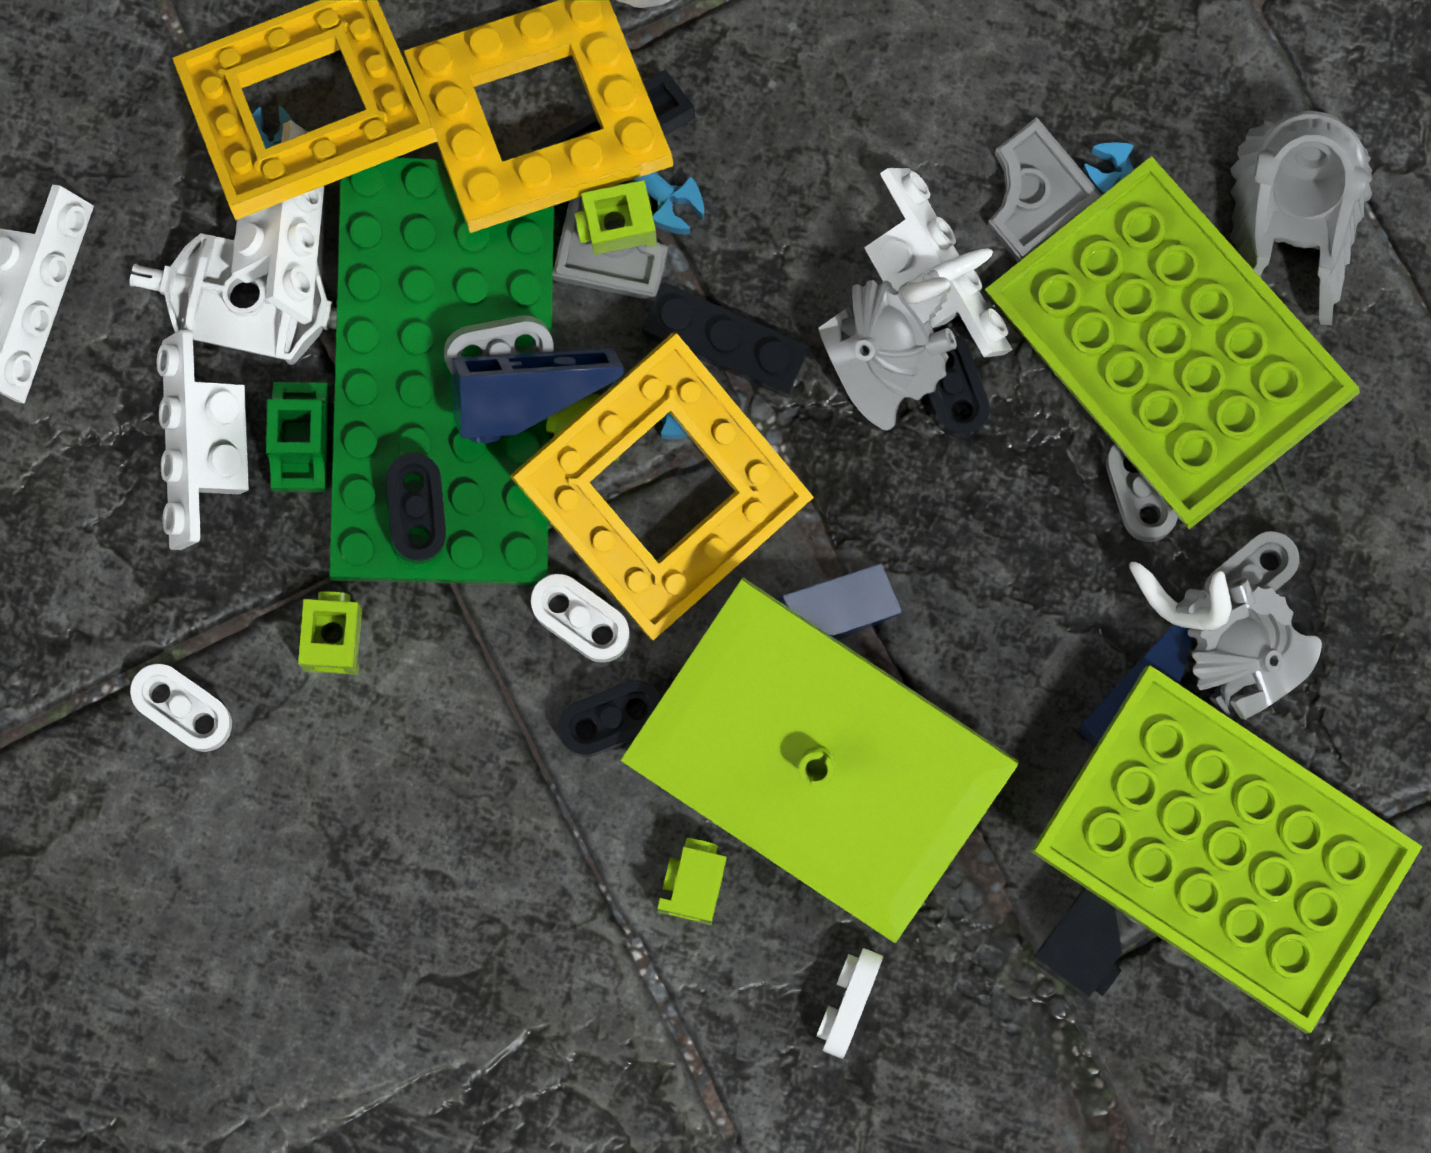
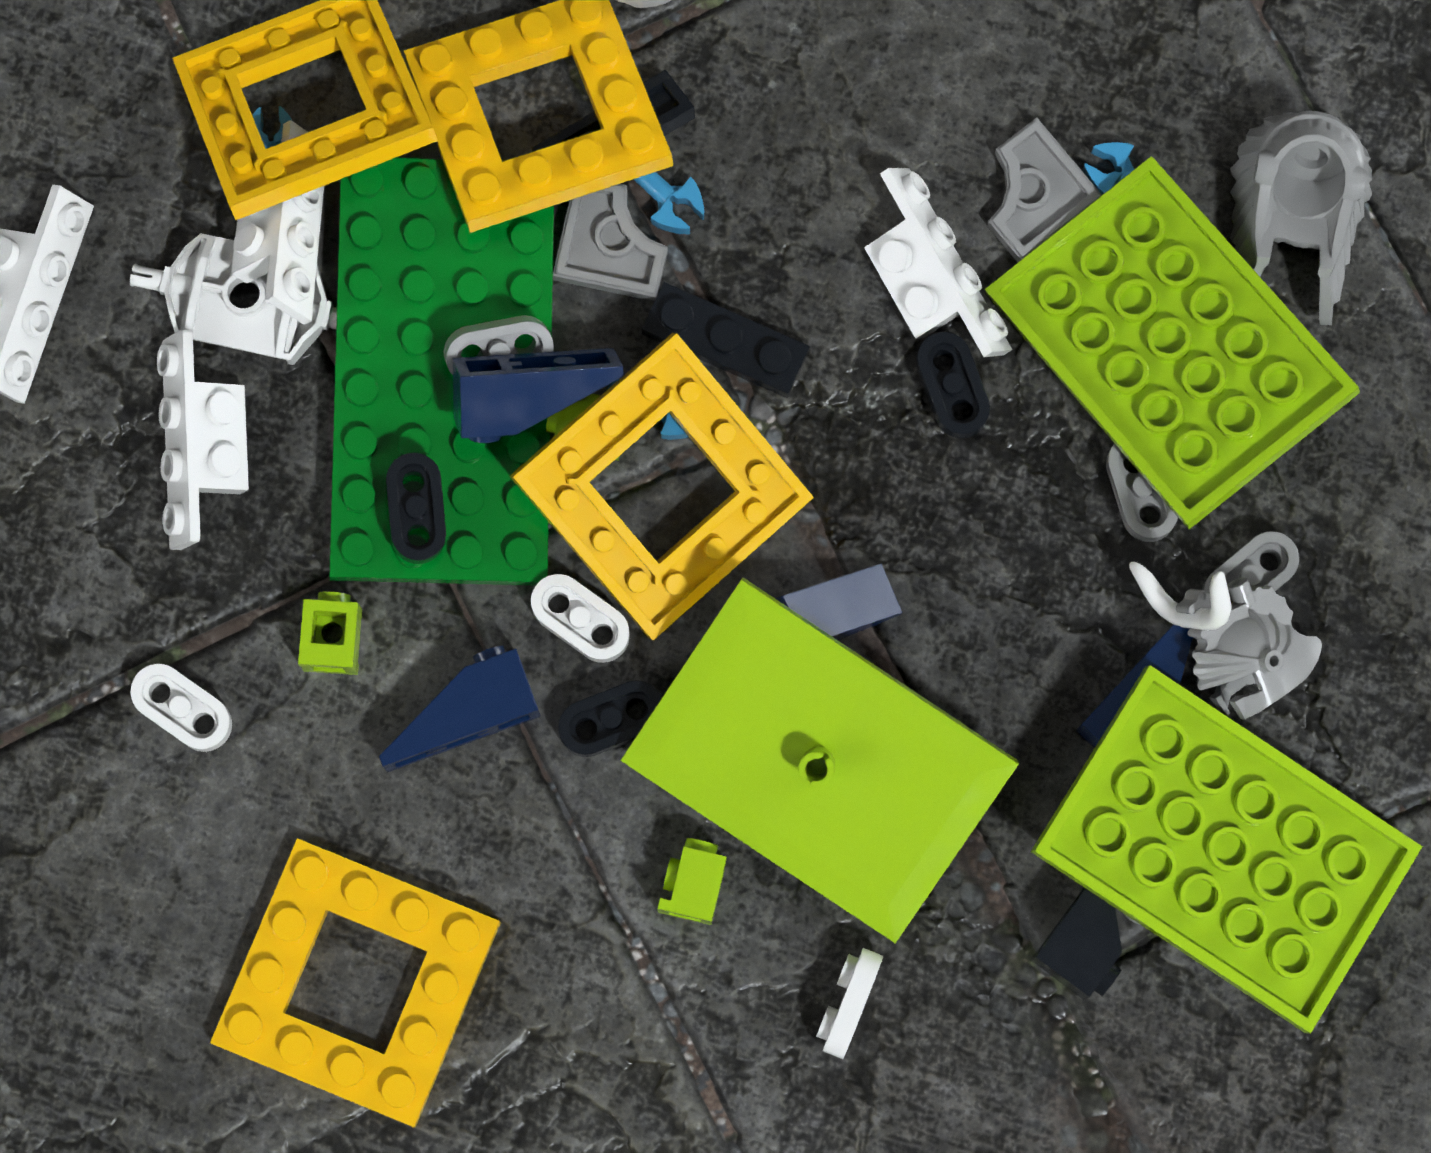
green brick [266,382,329,492] -> none
lime brick [574,180,657,255] -> none
light grey helmet [818,248,993,430] -> none
none -> yellow plate [210,838,501,1128]
none -> dark blue slope [379,646,541,773]

